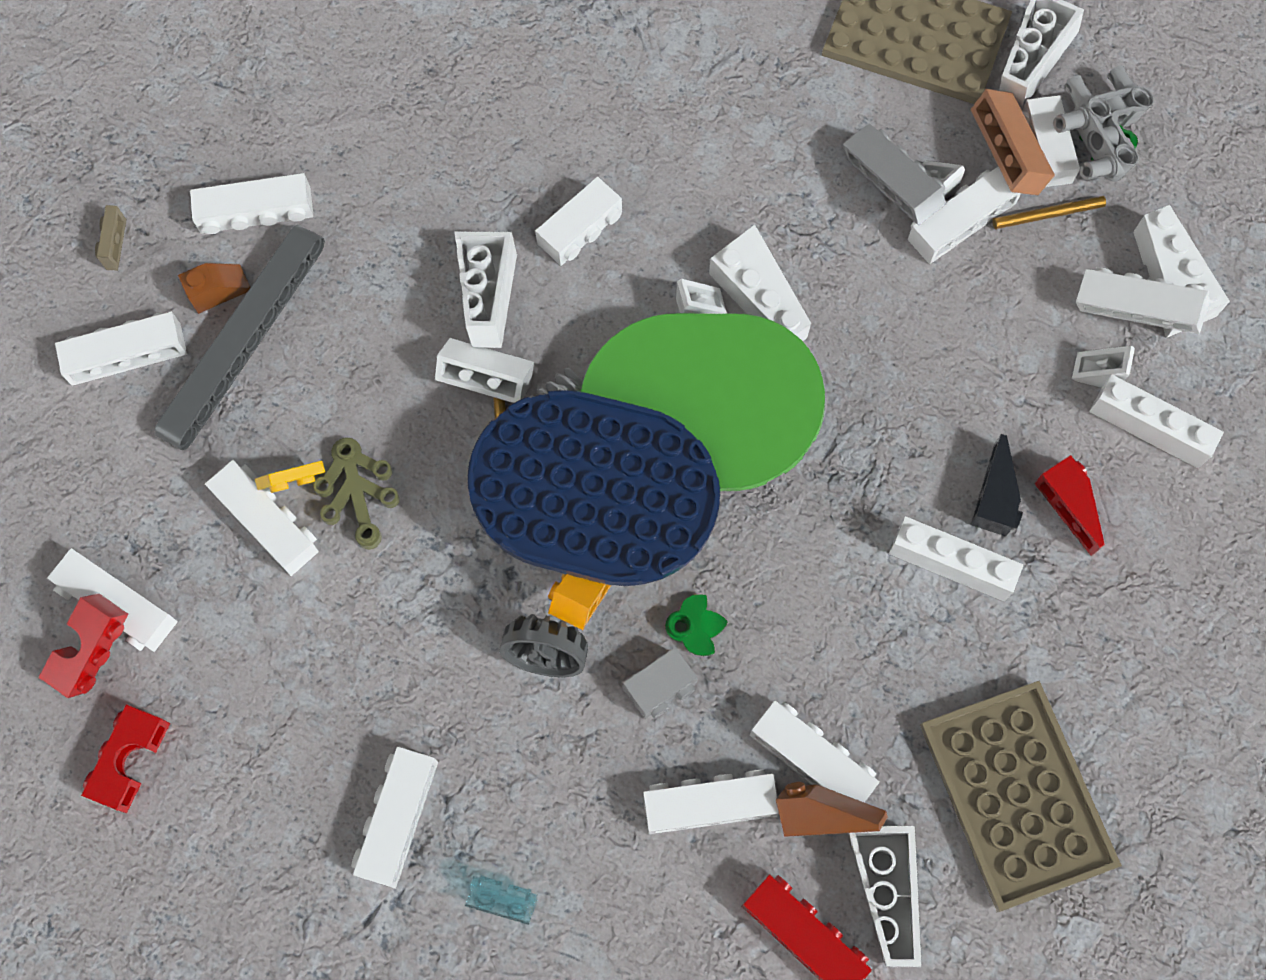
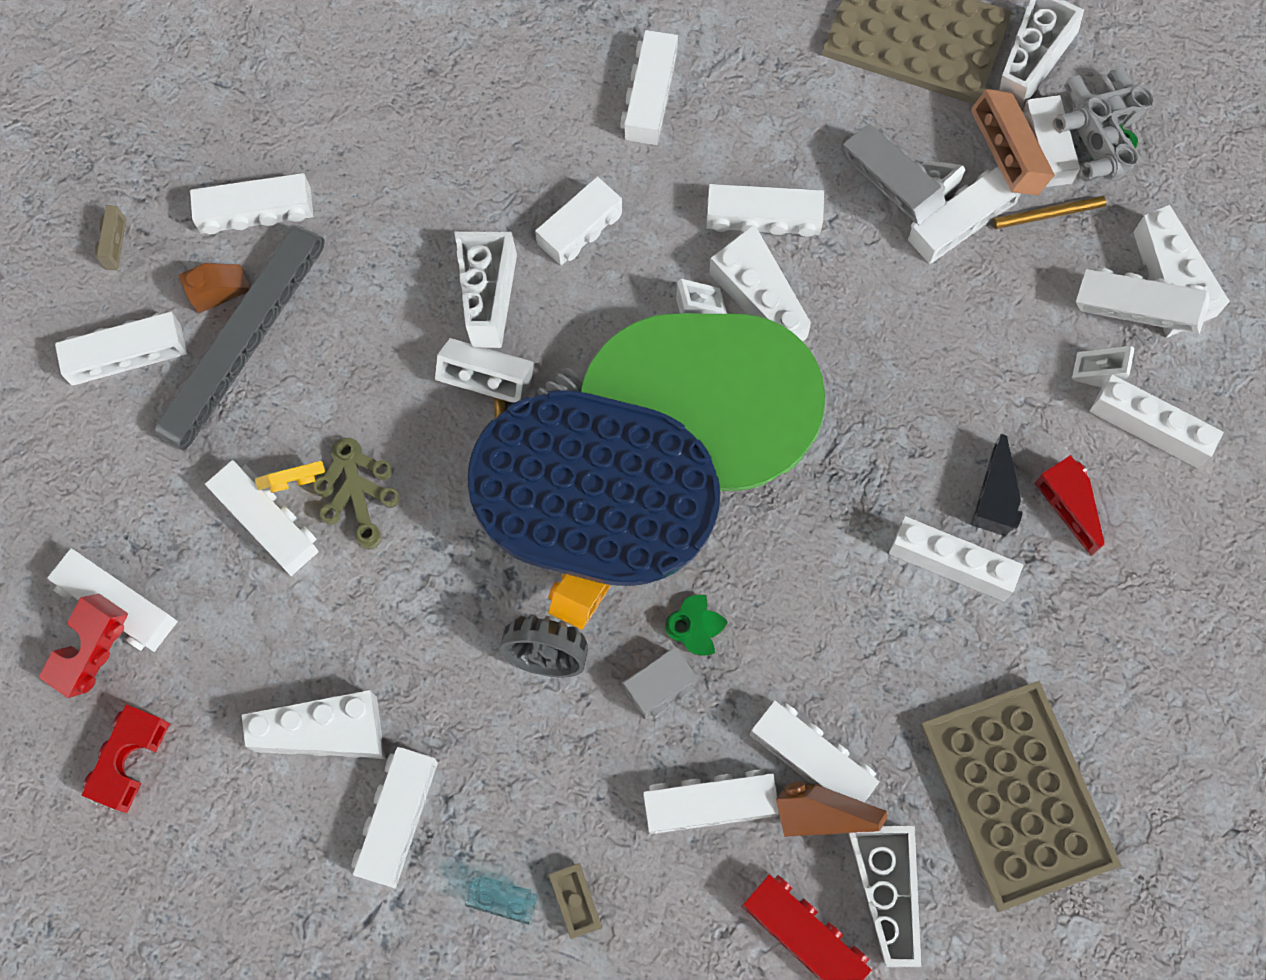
none -> white wedge [242,690,385,759]
none -> dark tan plate [549,863,602,940]
none -> white brick [620,30,678,145]
none -> white brick [706,184,824,237]

